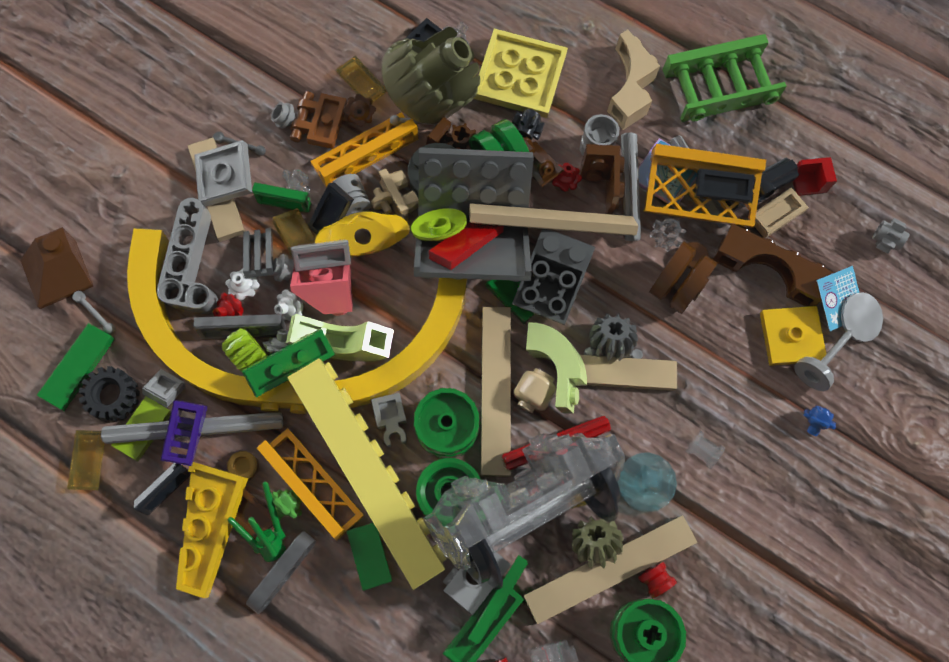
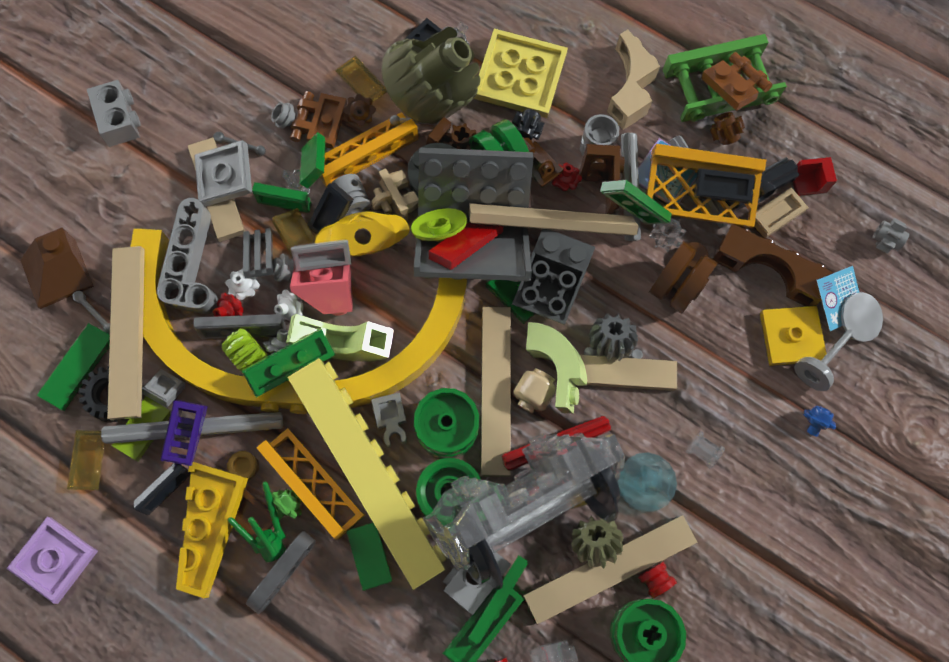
none -> lavender tile [6,517,98,604]
none -> light grey brick [87,80,141,147]
none -> tan tile [107,246,145,420]
none -> green tile [300,132,325,189]
none -> green tile [600,180,672,225]
none -> dark orange plate [702,52,773,111]
none -> reddish brown gear [710,112,745,145]

